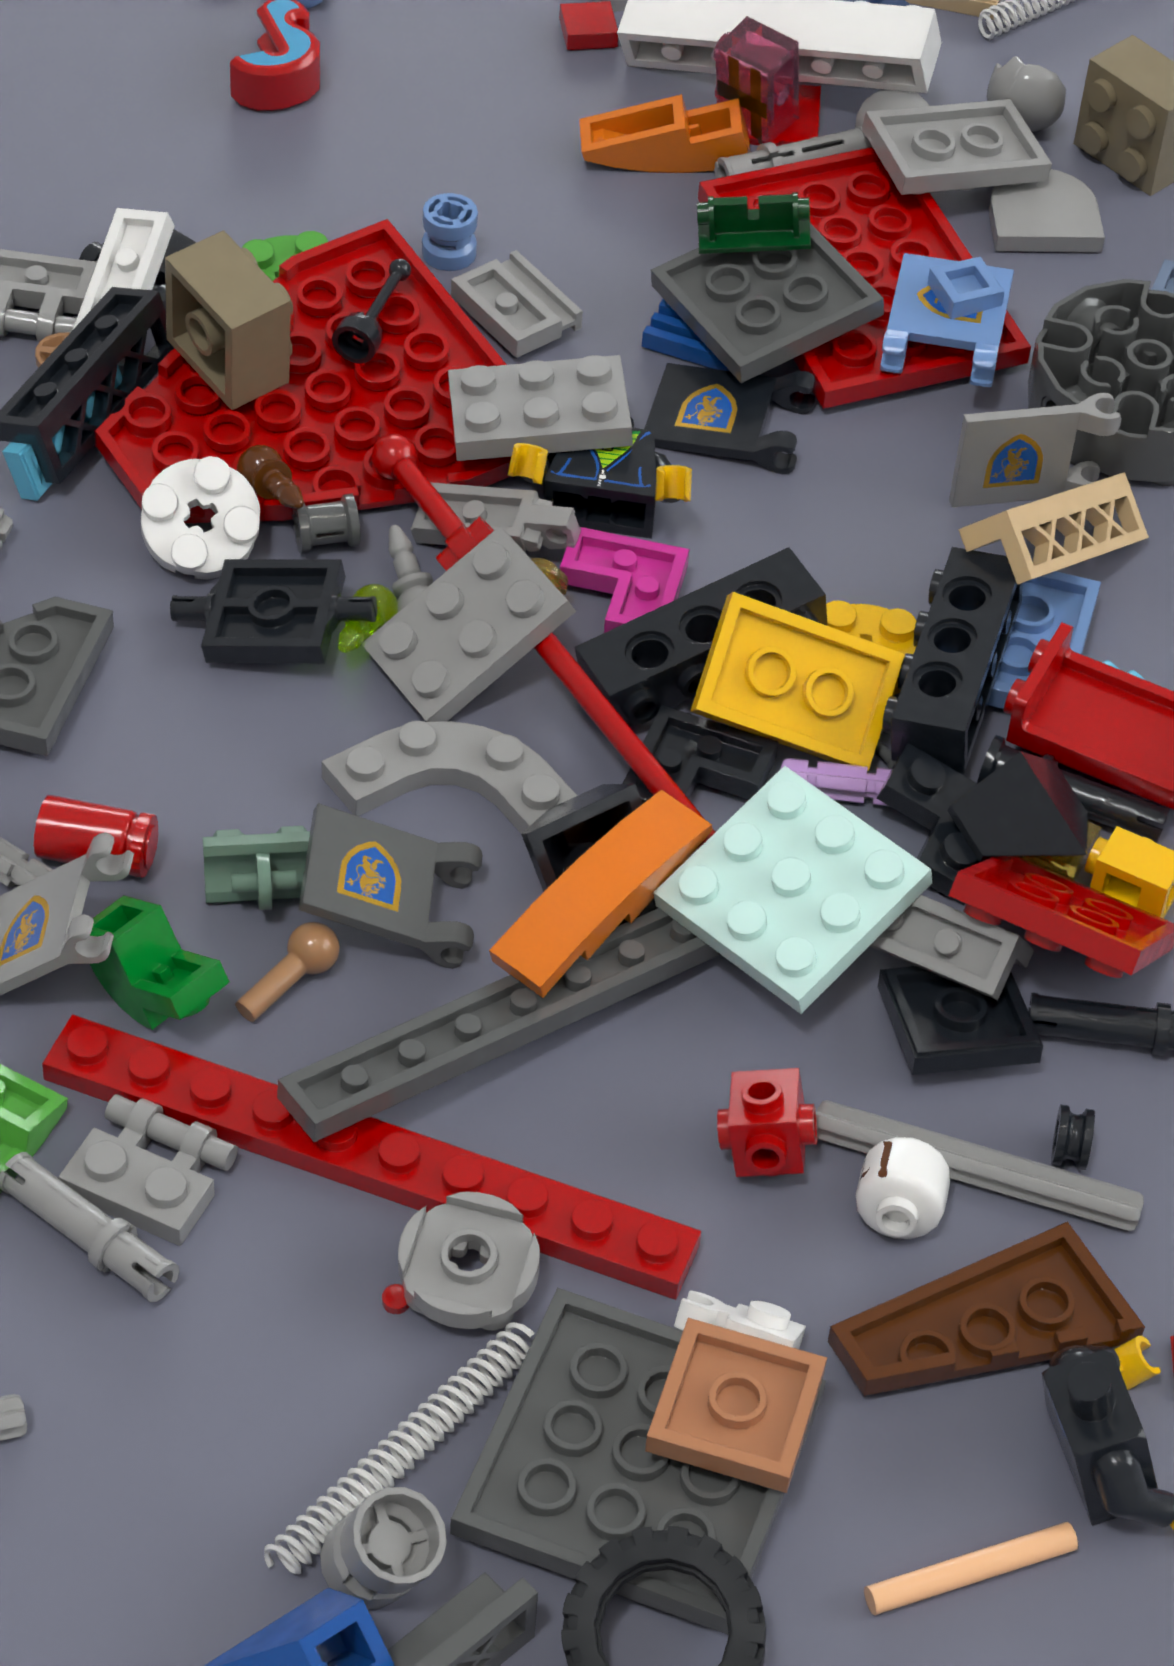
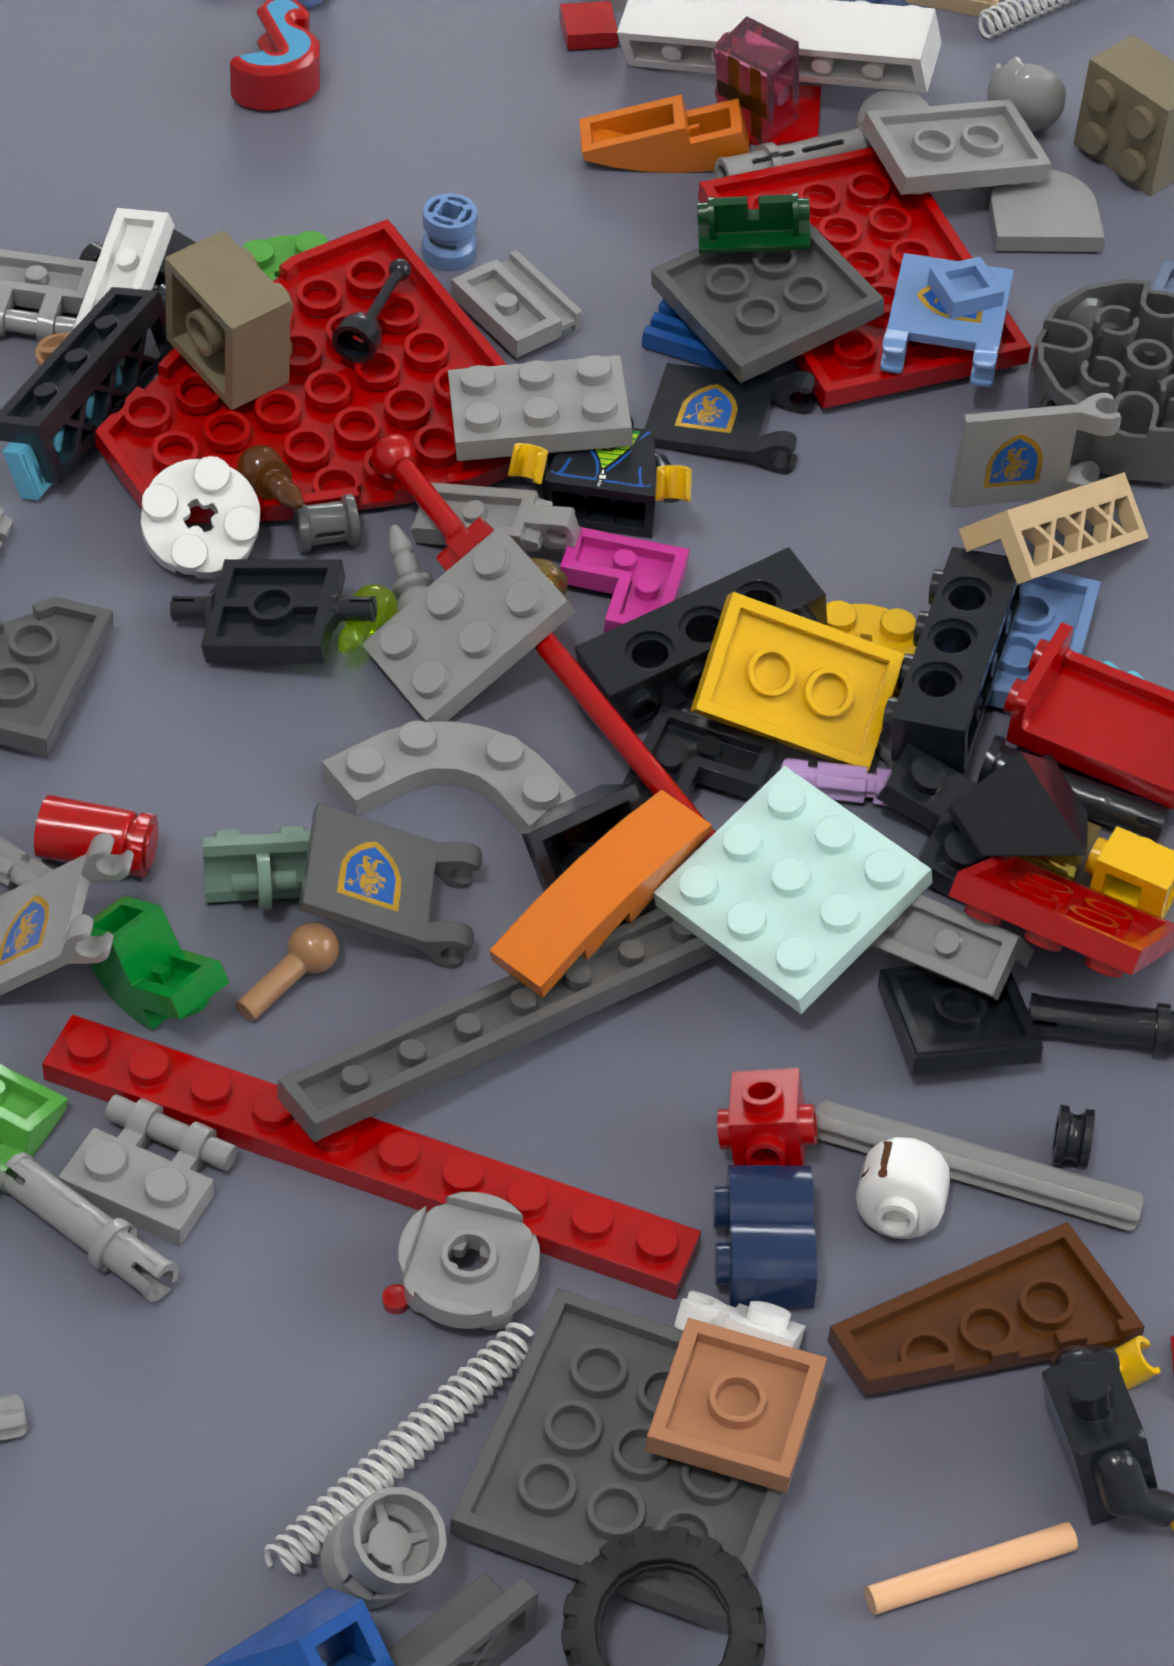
none -> dark blue brick [713,1165,817,1308]

